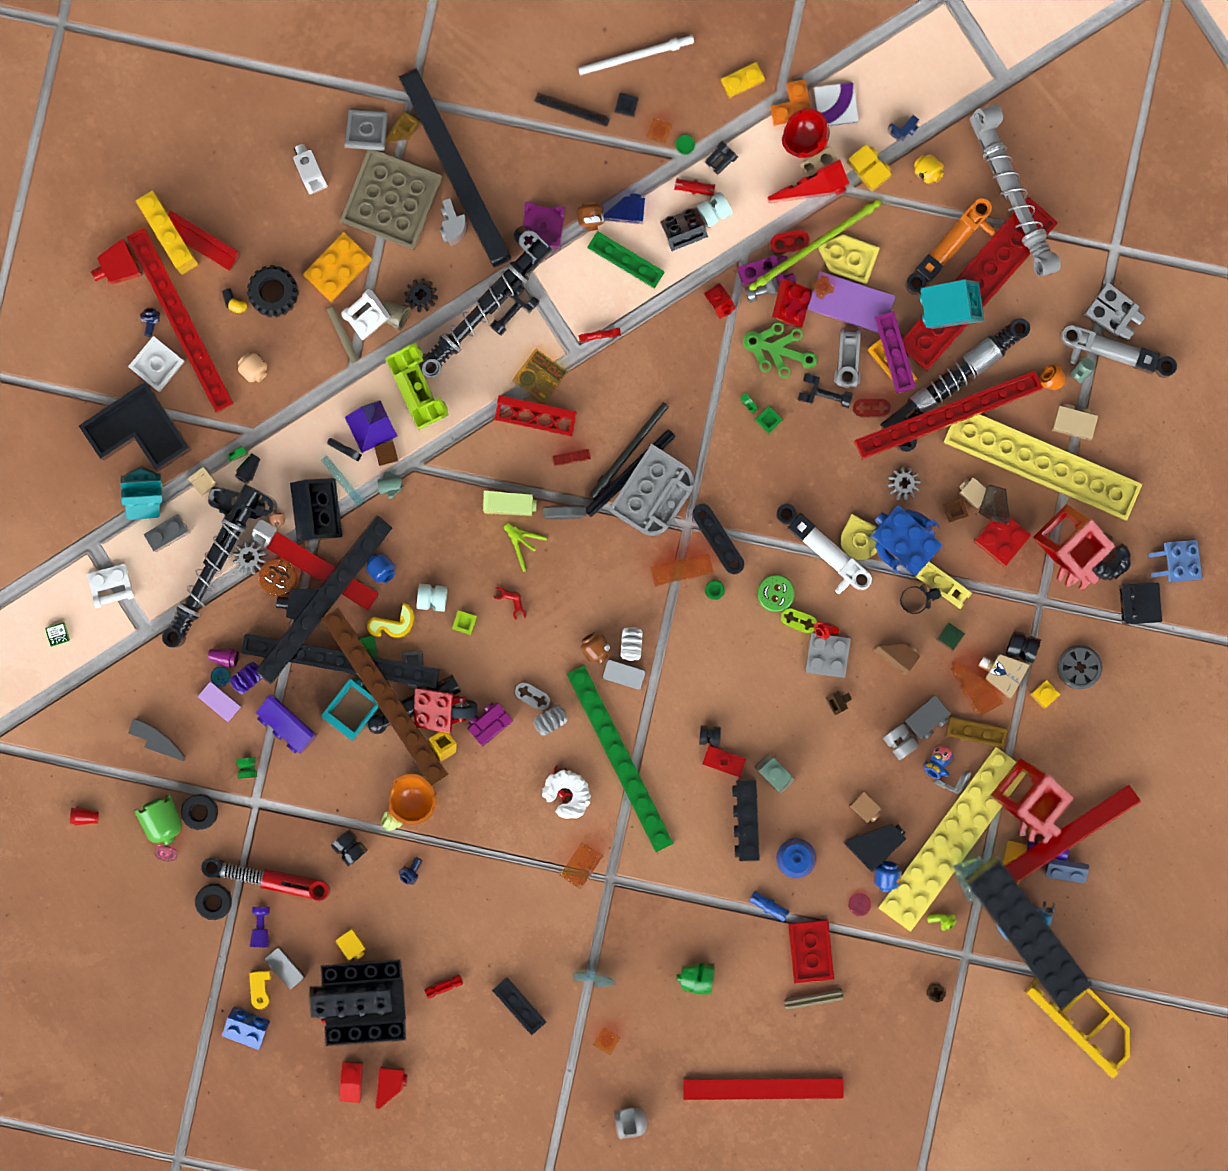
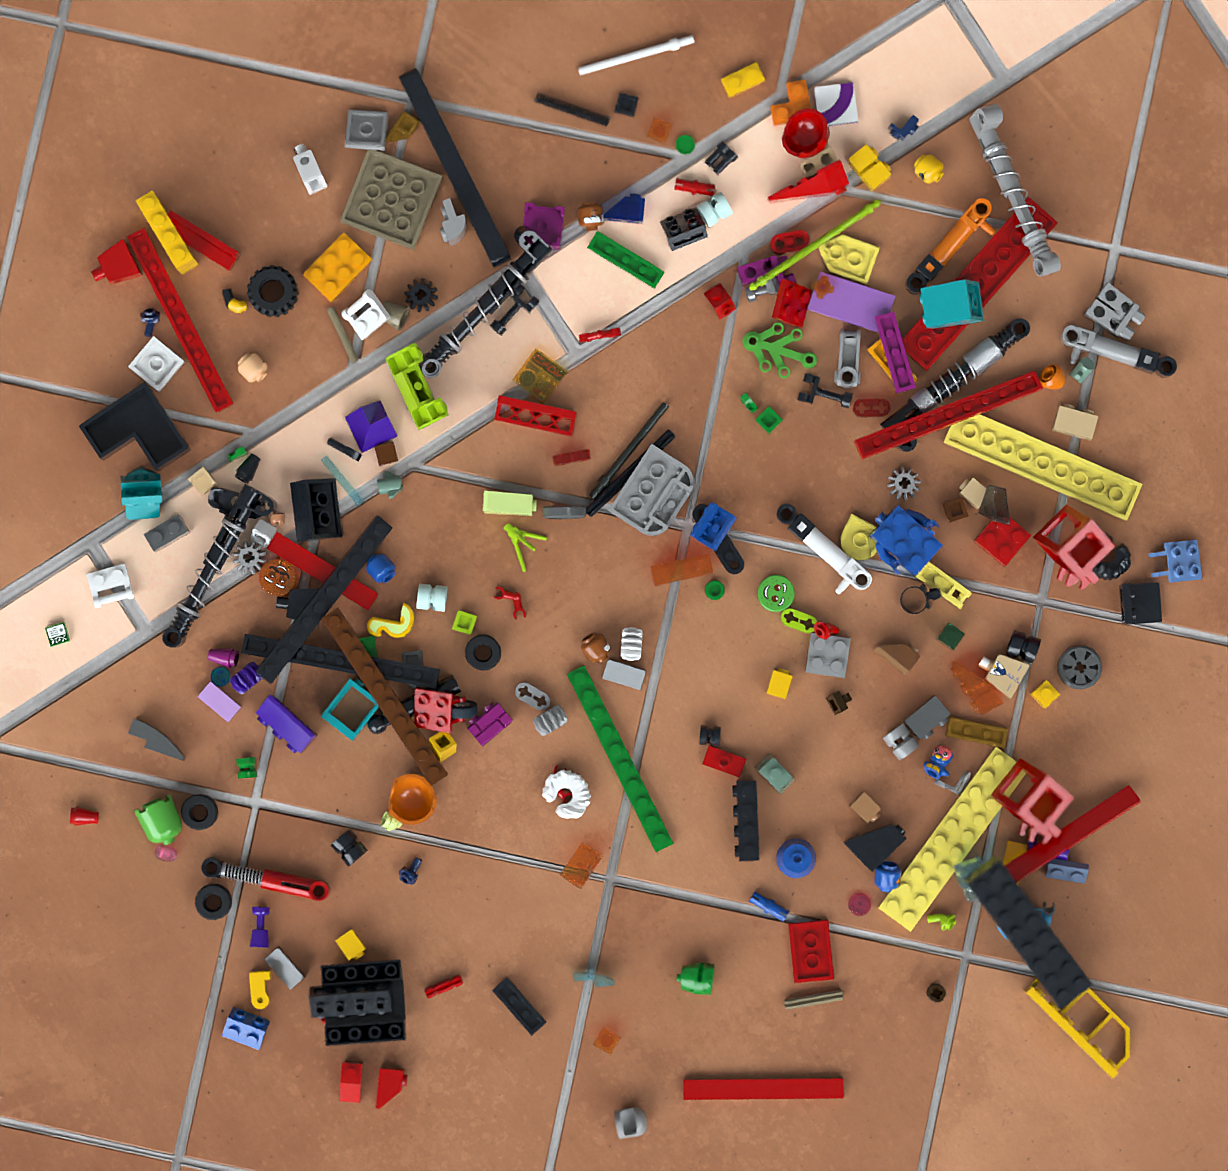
none -> black tyre [465,635,501,671]
none -> blue bracket [691,502,737,551]
none -> yellow brick [766,668,793,699]

